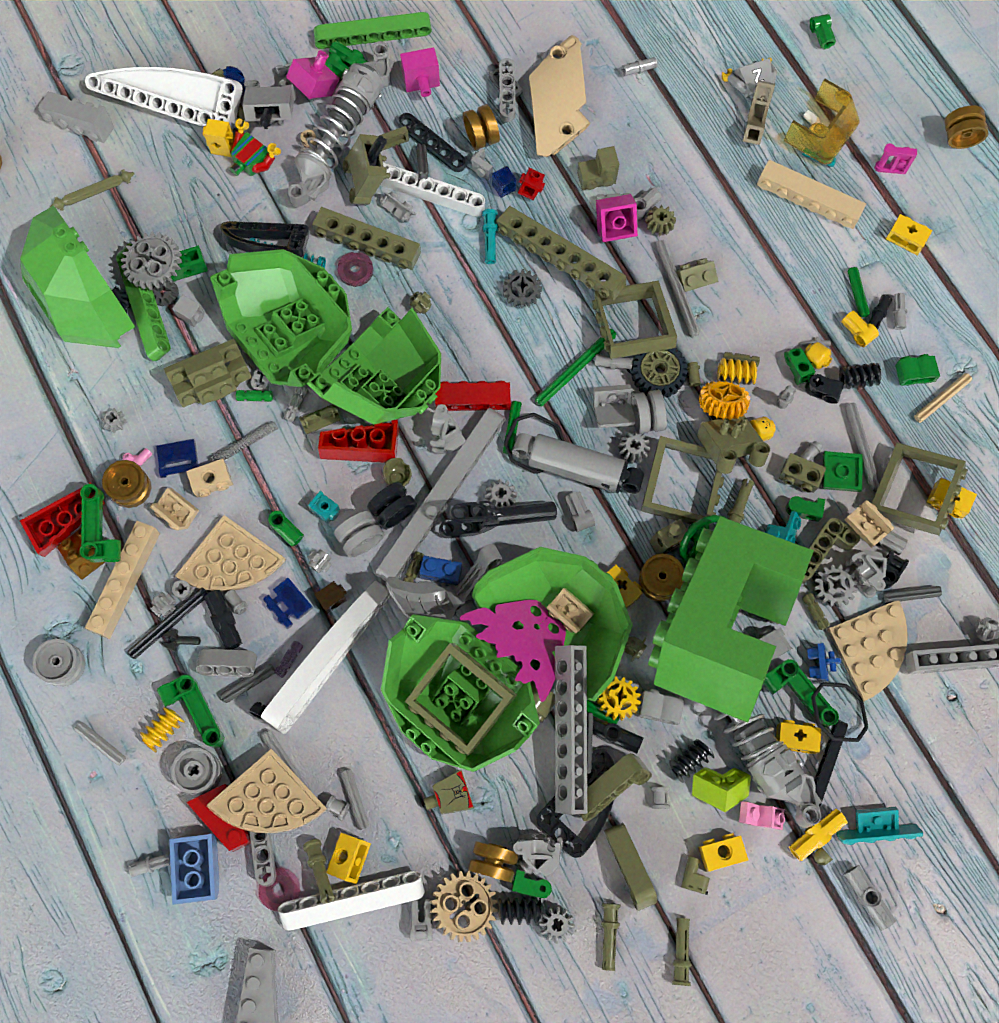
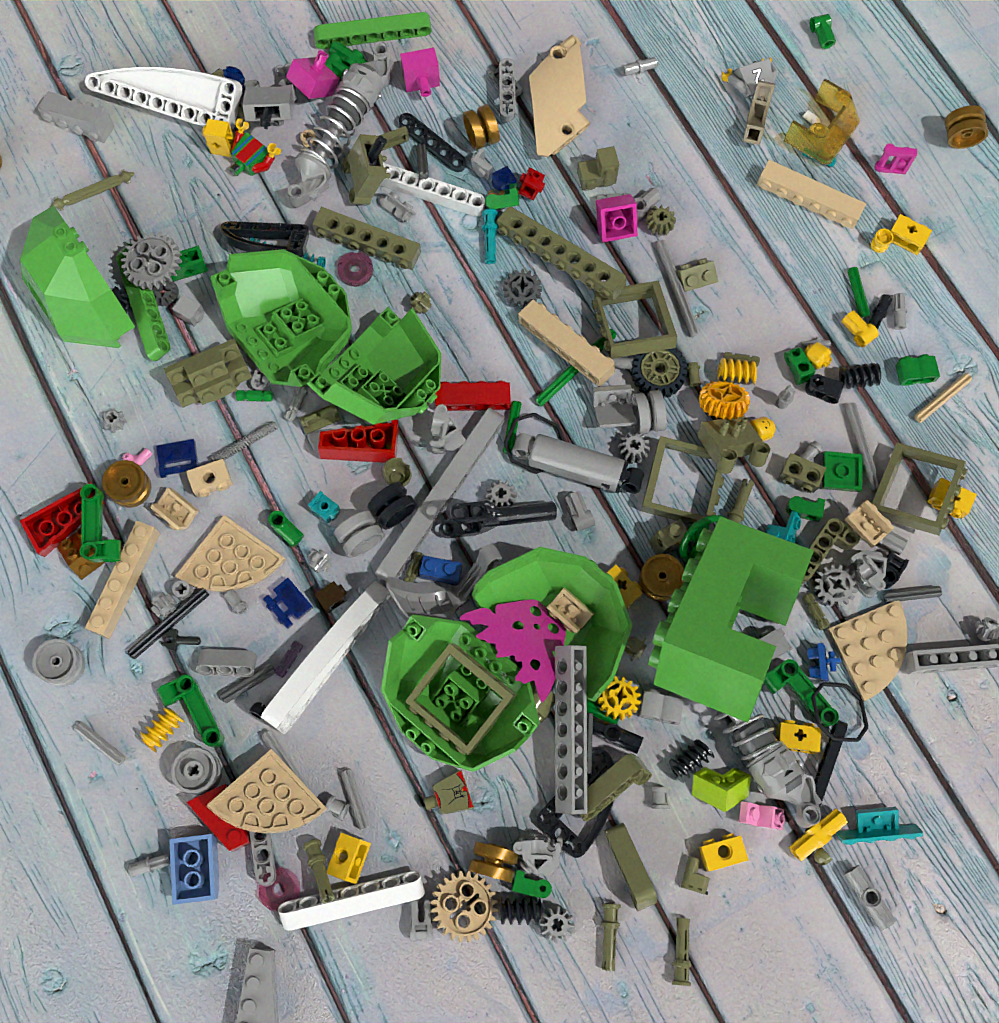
black piece [204,590,243,650] -> none
none -> green leg [485,183,519,209]
none -> tan brick [518,300,615,387]
none -> yellow wheel [870,228,894,253]

